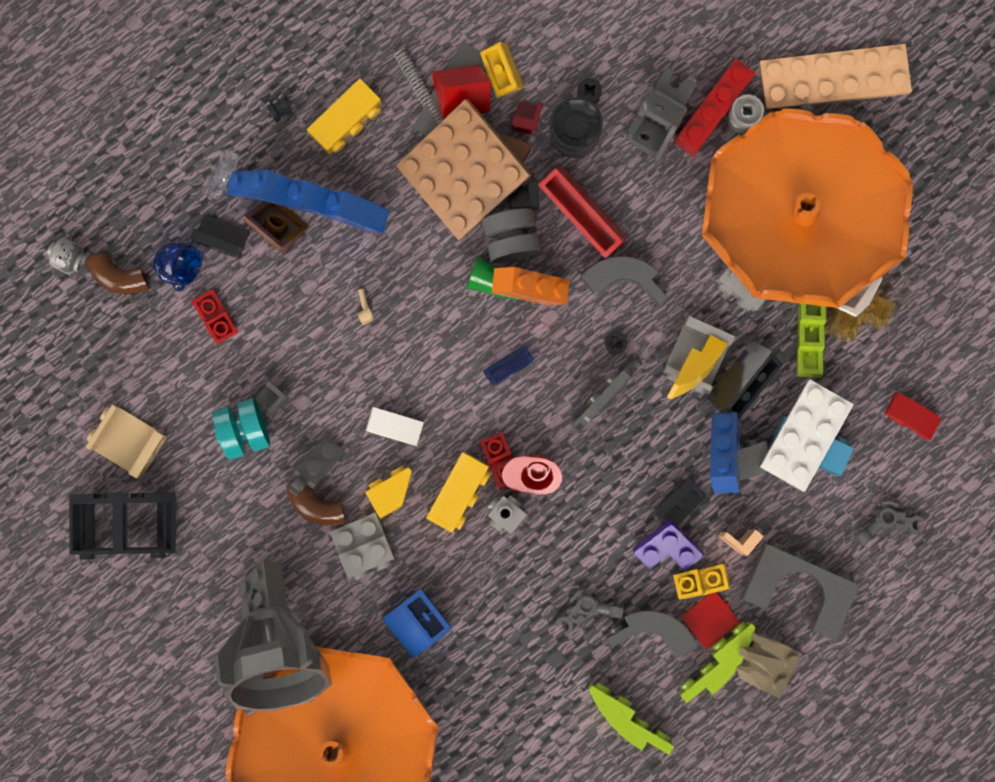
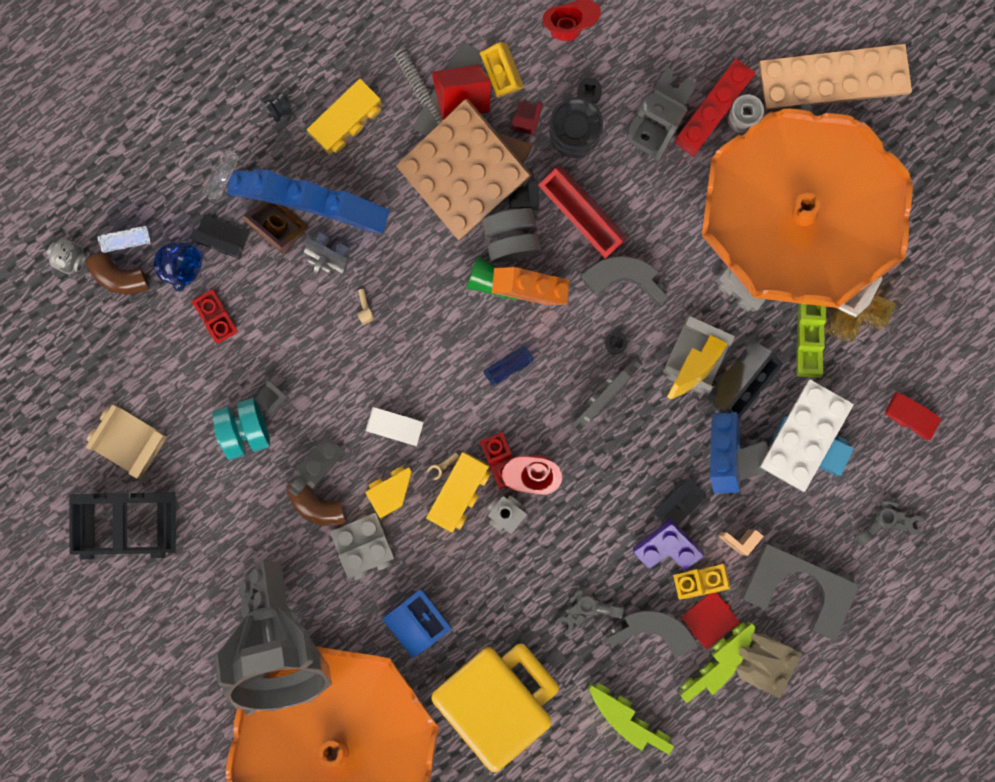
none -> clear blue slope [98,226,152,253]
none -> flat silver hips [304,232,350,276]
none -> tan hand [427,453,459,480]
none -> yellow piece [432,644,559,772]
none -> red piece [542,0,601,41]

